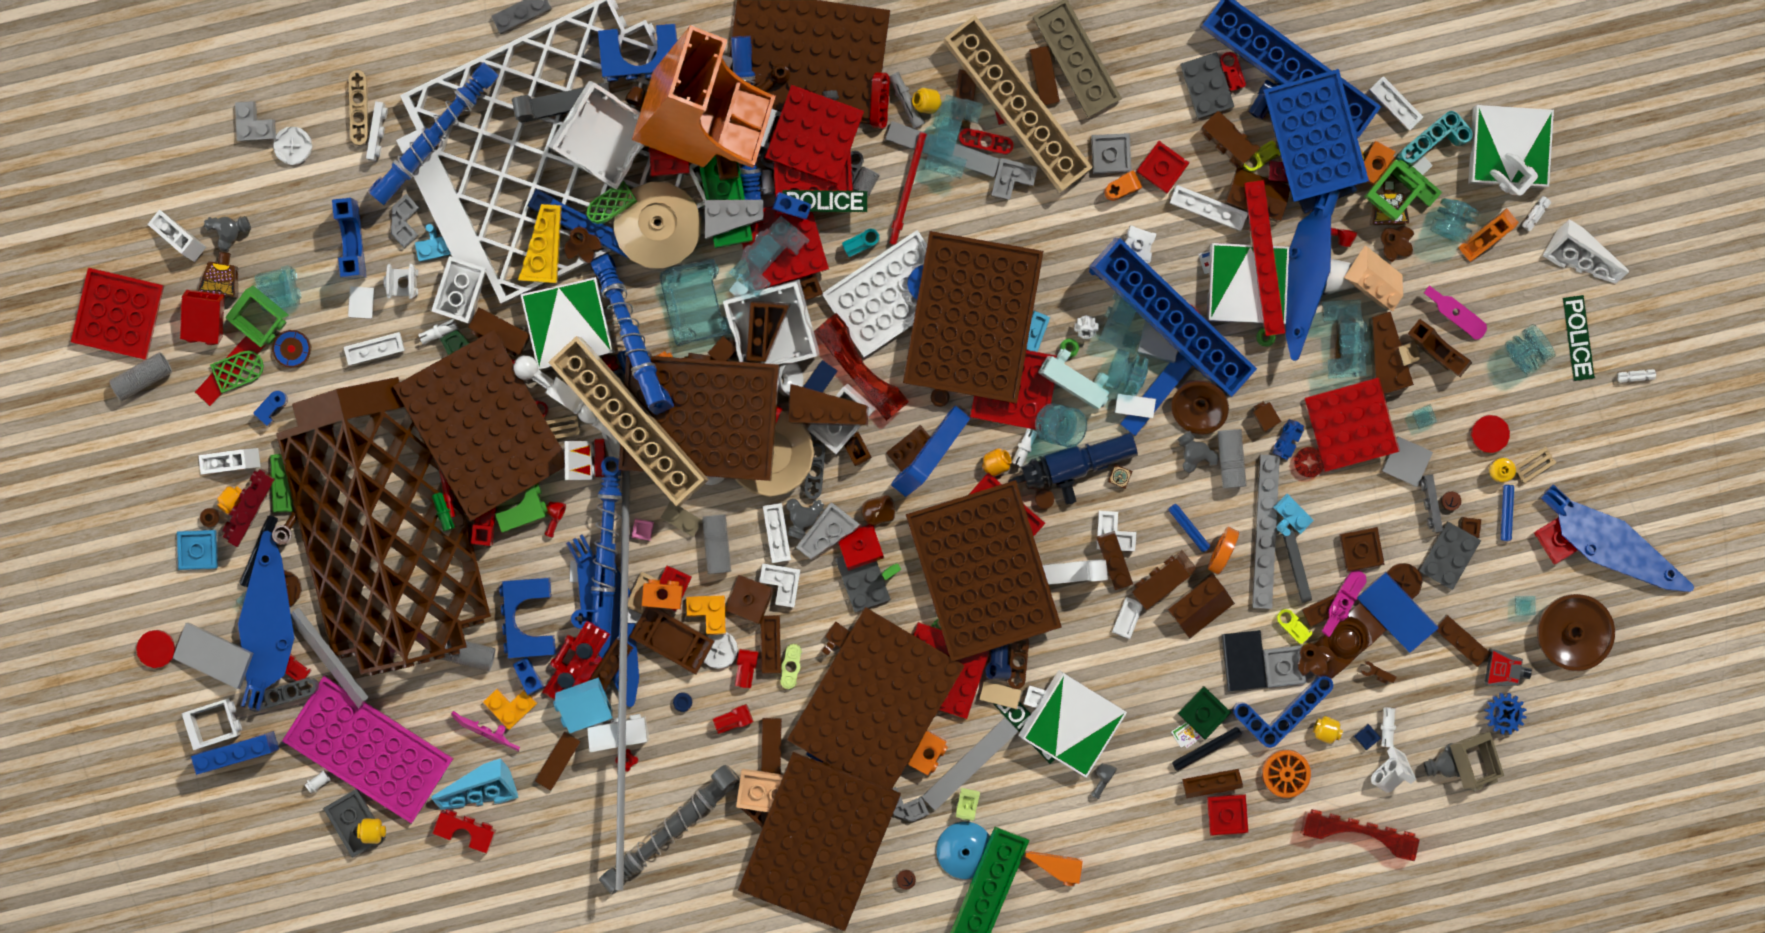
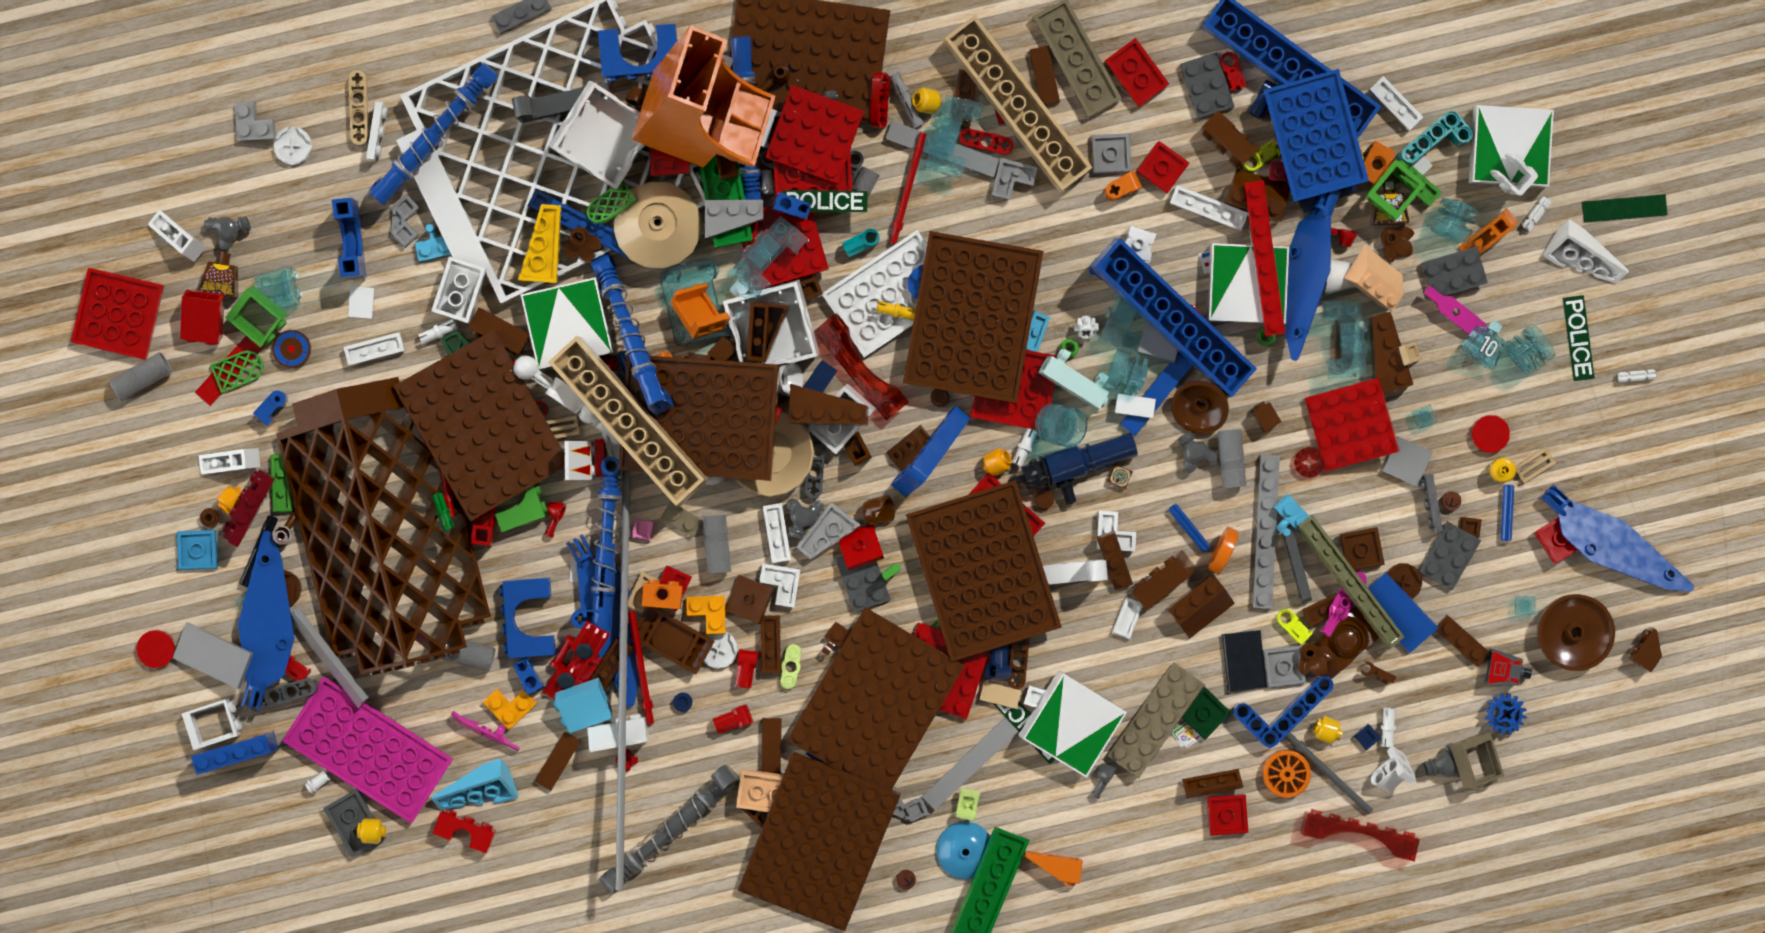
white piece [384,264,418,299] -> none
orange brick [908,730,948,775] -> none
black axle [1172,727,1242,771] -> none
blue hinge [1273,419,1304,460] -> none
reddish brown arch [1408,319,1472,377] -> none
none -> red bar [628,611,654,724]
none -> orange panel [670,283,730,339]
none -> yellow pin [876,301,916,321]
none -> red plate [1104,38,1169,107]
none -> dark tan plate [1107,662,1205,778]
none -> dark grey bar [1284,732,1373,814]
none -> olive tile [1296,515,1404,649]
none -> dark grey plate [1421,246,1488,296]
none -> clear light blue torso [1458,321,1505,370]
none -> dark green sticker [1582,194,1668,223]
none -> reddish brown slope [1628,627,1662,673]

